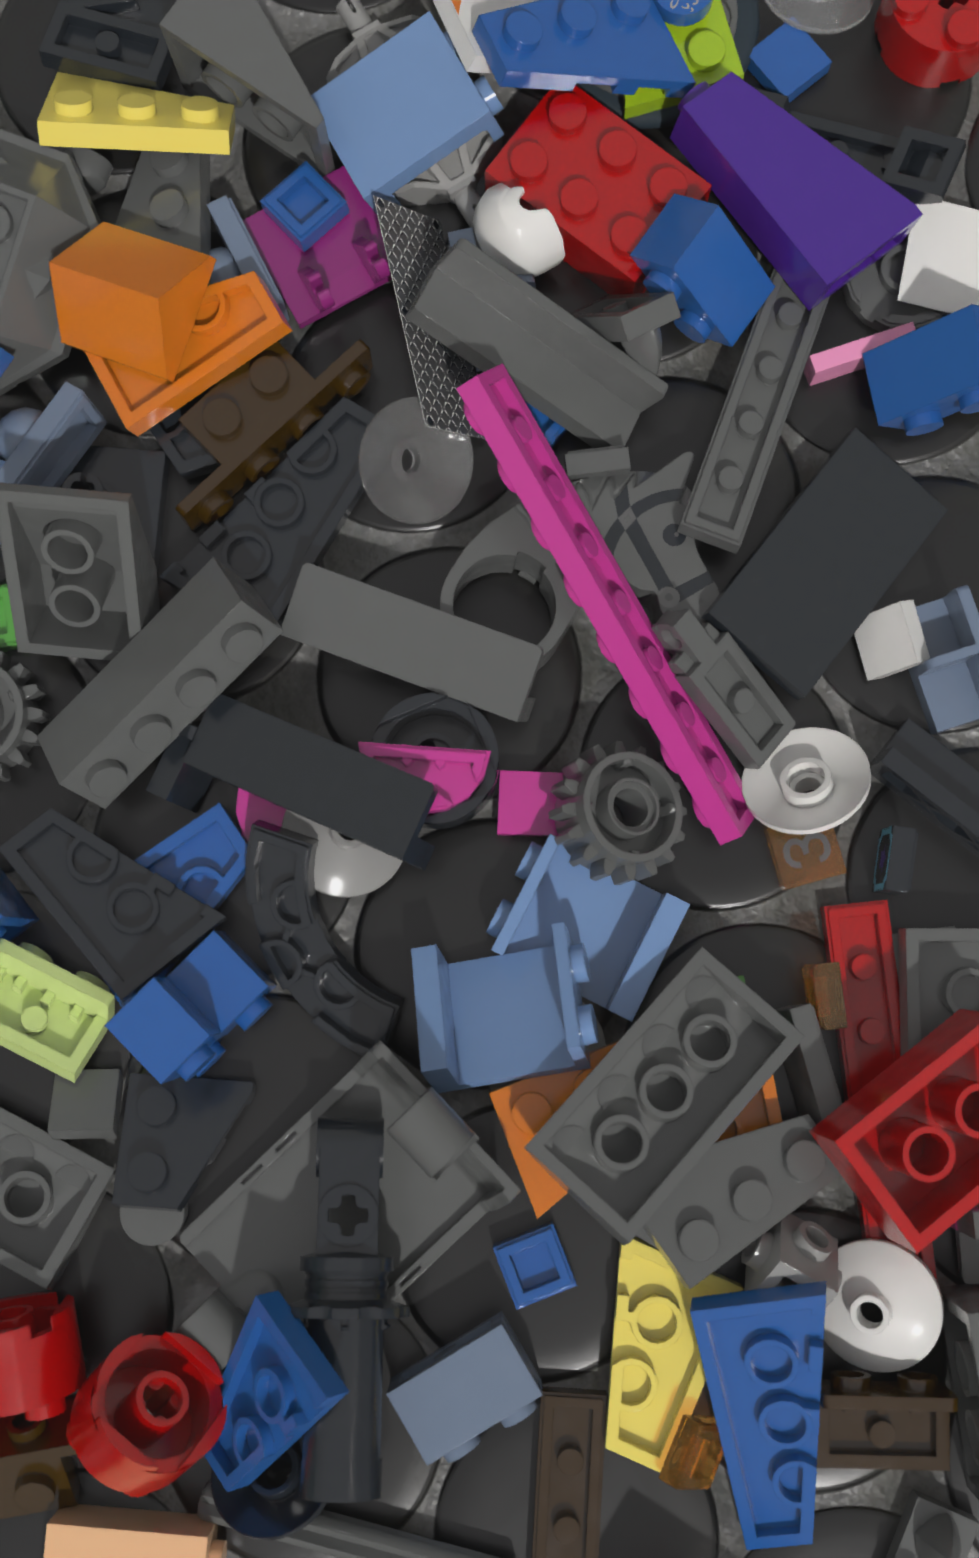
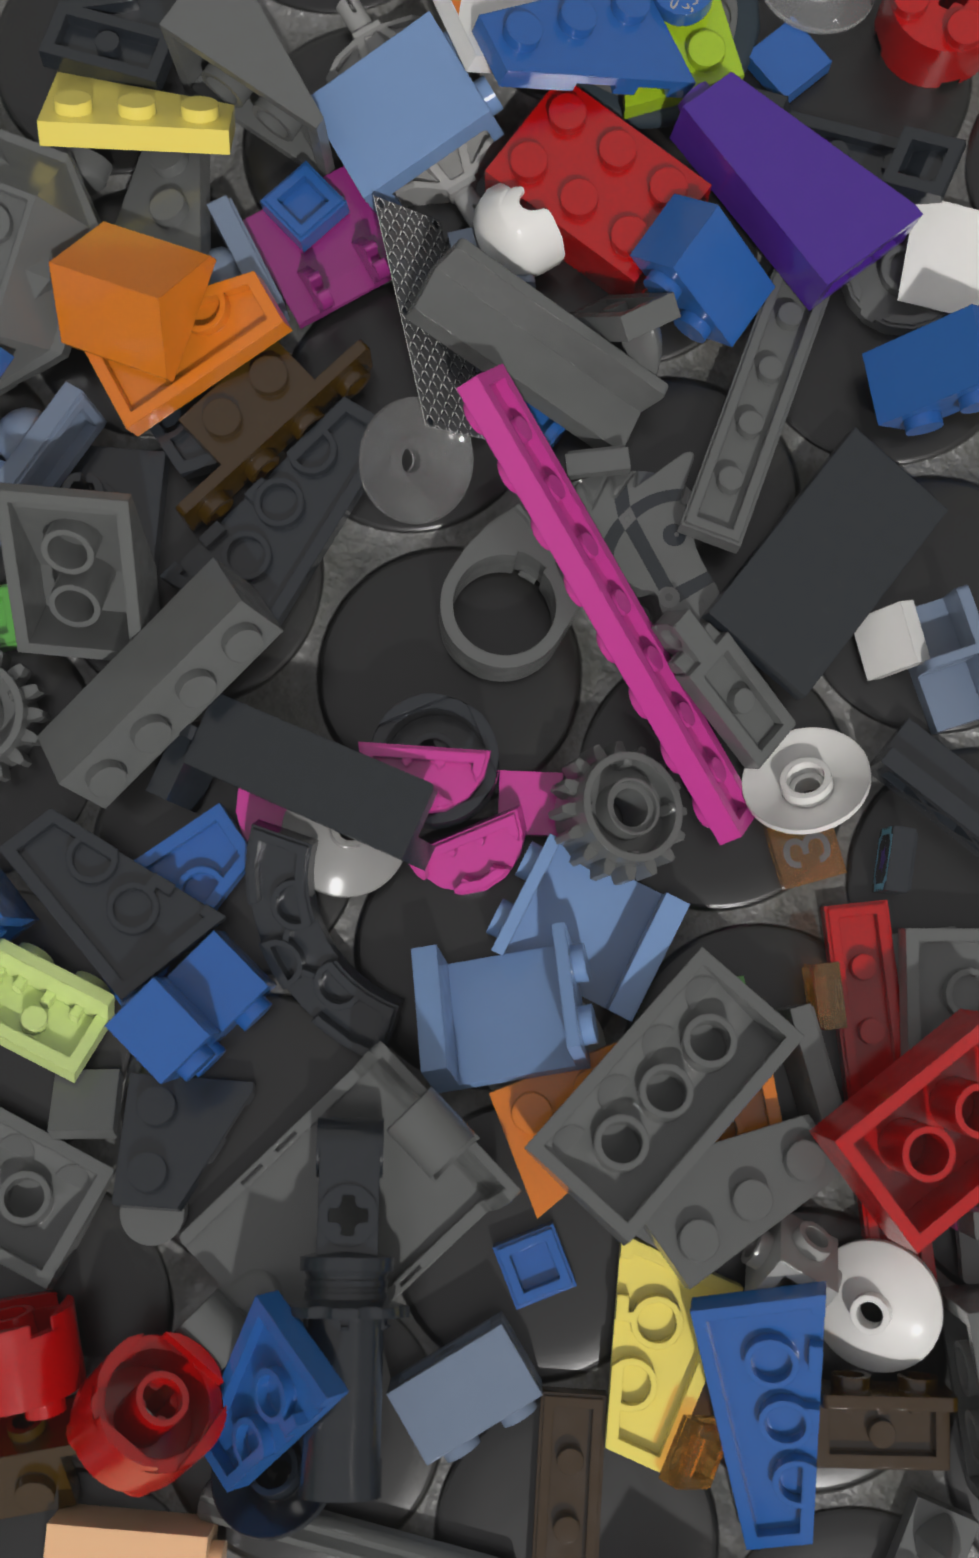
dark grey panel [280,563,544,722] -> none
bright pink piece [804,322,916,386] -> none
none -> dark pink tile [409,804,527,895]

